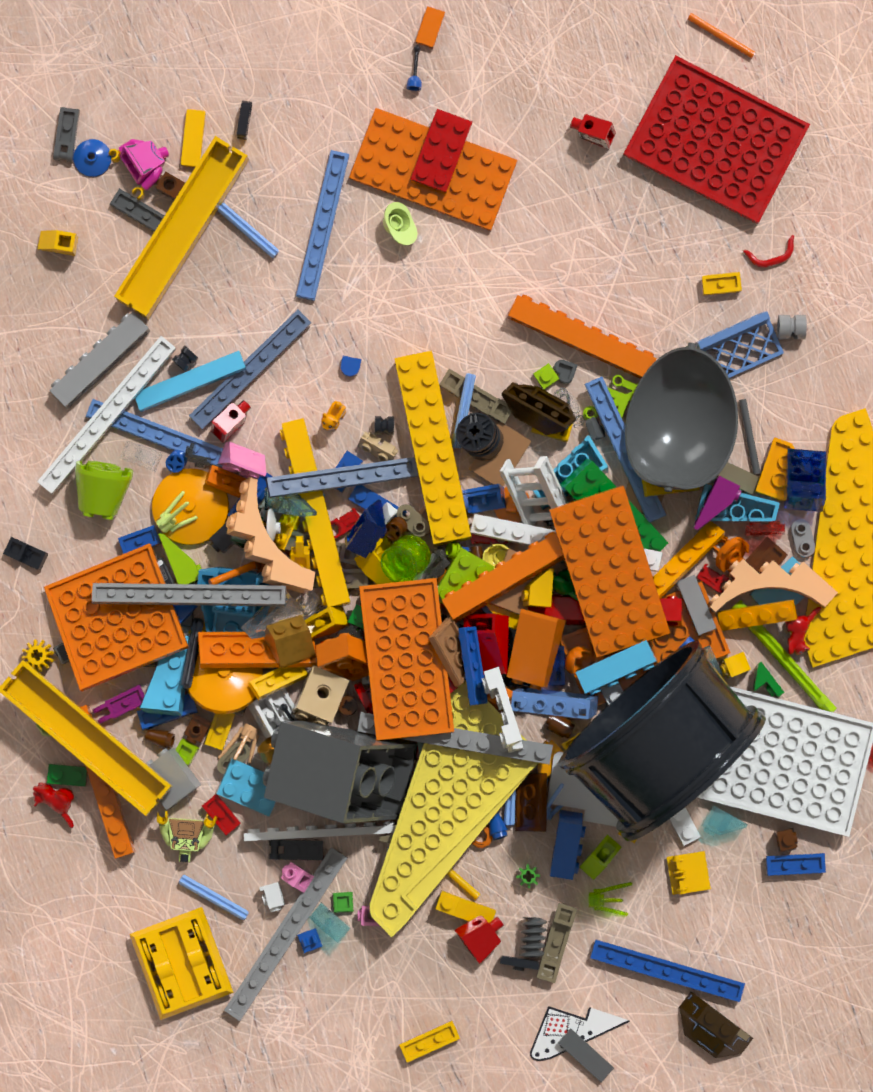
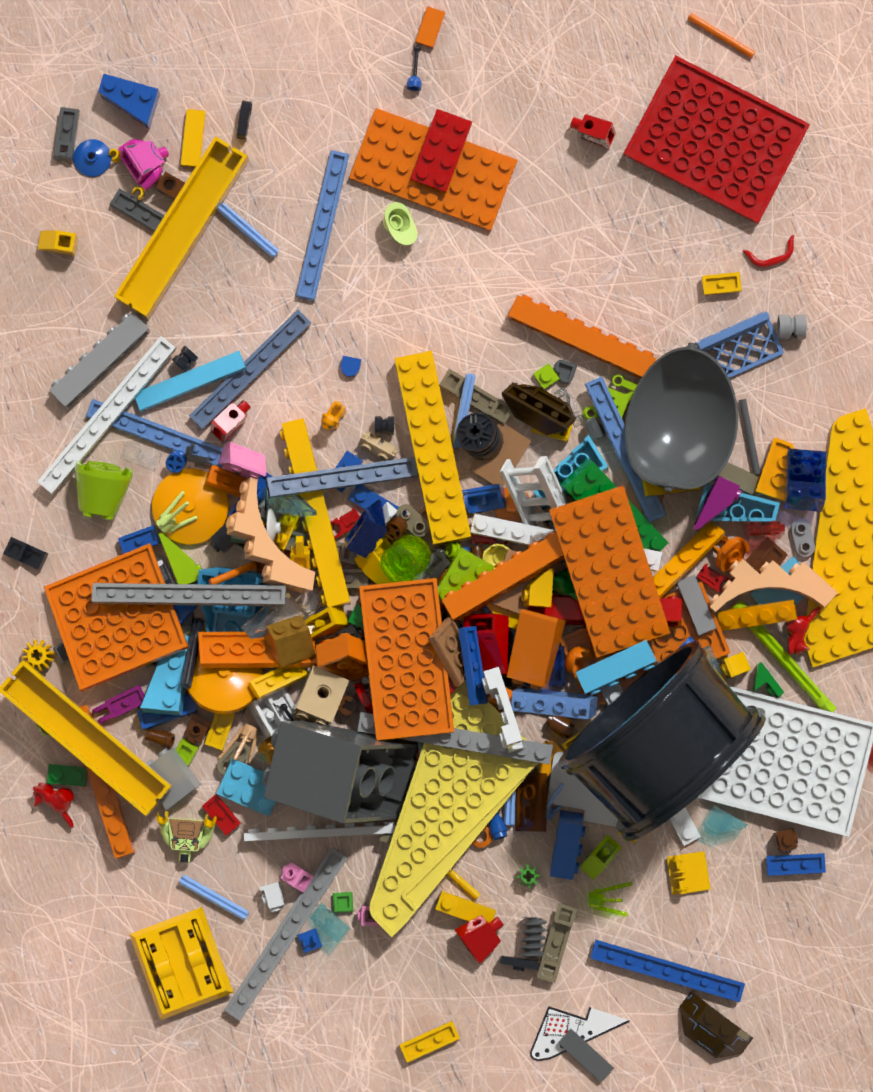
black plate [269,840,323,860] -> none
none -> blue wedge [98,73,160,130]

